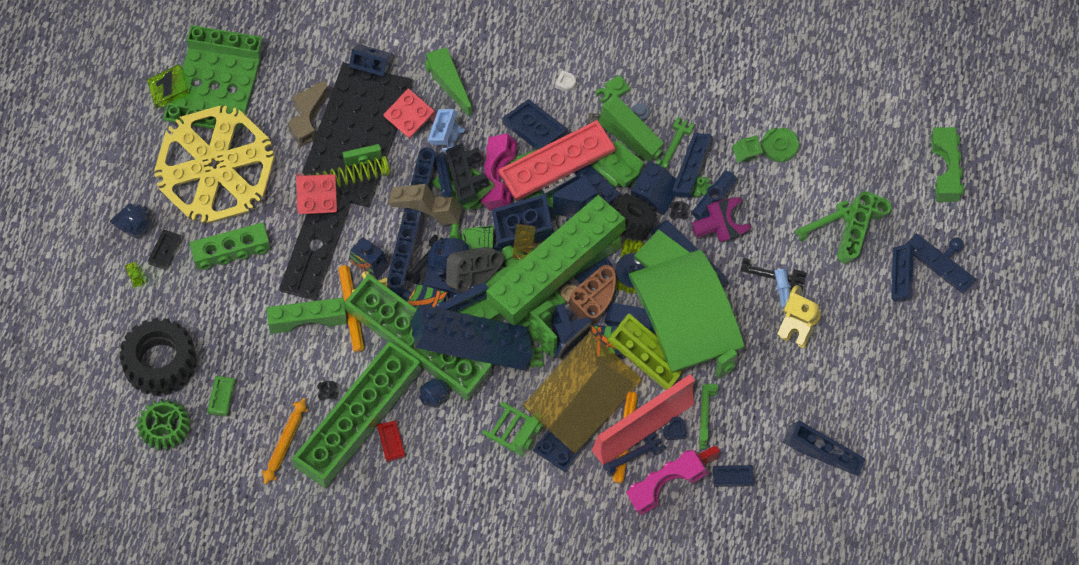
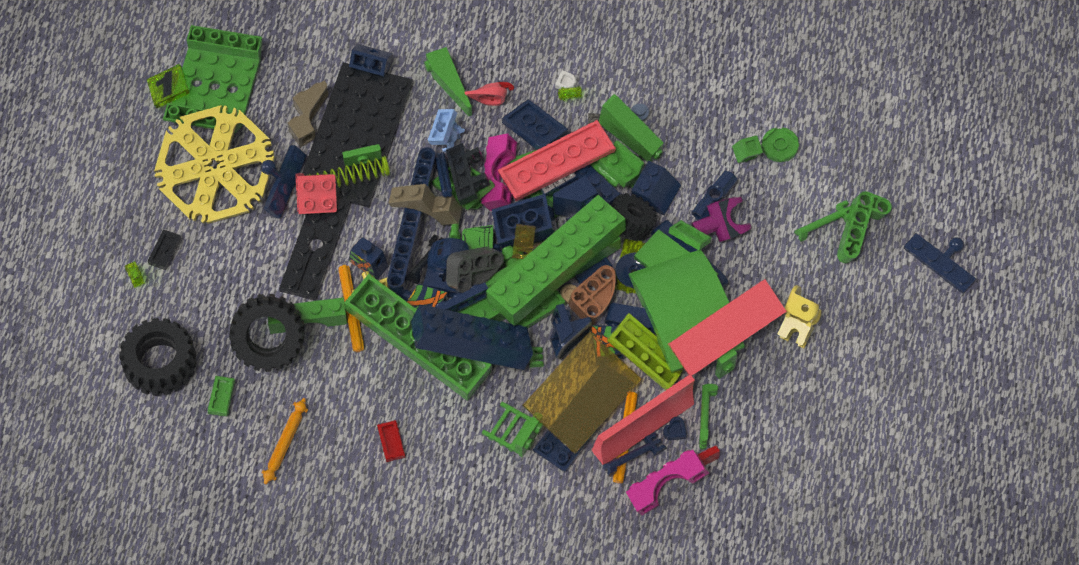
dark blue helmet [110,203,152,239] -> none
bright green gear [137,398,191,451] -> none
bright green brick [189,222,271,270] -> none
bright green brick [292,341,421,489] -> none
black plate [317,381,337,401] -> none
coral bracket [384,89,437,138] -> none
dark blue head [419,378,449,407] -> none
bright green bracket [529,300,557,358] -> none
bright green plate [595,75,630,104] -> none
bright green hinge [656,117,695,169] -> none
black plate [669,201,688,220] -> none
dark blue plate [672,133,713,198] -> none
bright green plant [693,175,711,198] -> none
dark blue plate [713,465,754,487] -> none
black hinge [740,258,807,291] -> none
light blue axle [774,269,791,308] -> none
dark blue slope [782,420,866,476] -> none
dark blue plate [891,244,914,302] -> none
bright green arch [931,127,964,202] -> none
none -> black tyre [229,294,305,372]
none -> dark blue plate [261,145,307,219]
none -> coral piece [465,82,514,106]
none -> clear neon green pin [558,86,582,101]
none -> coral tile [668,279,787,376]
none -> bright green plate [669,220,711,250]

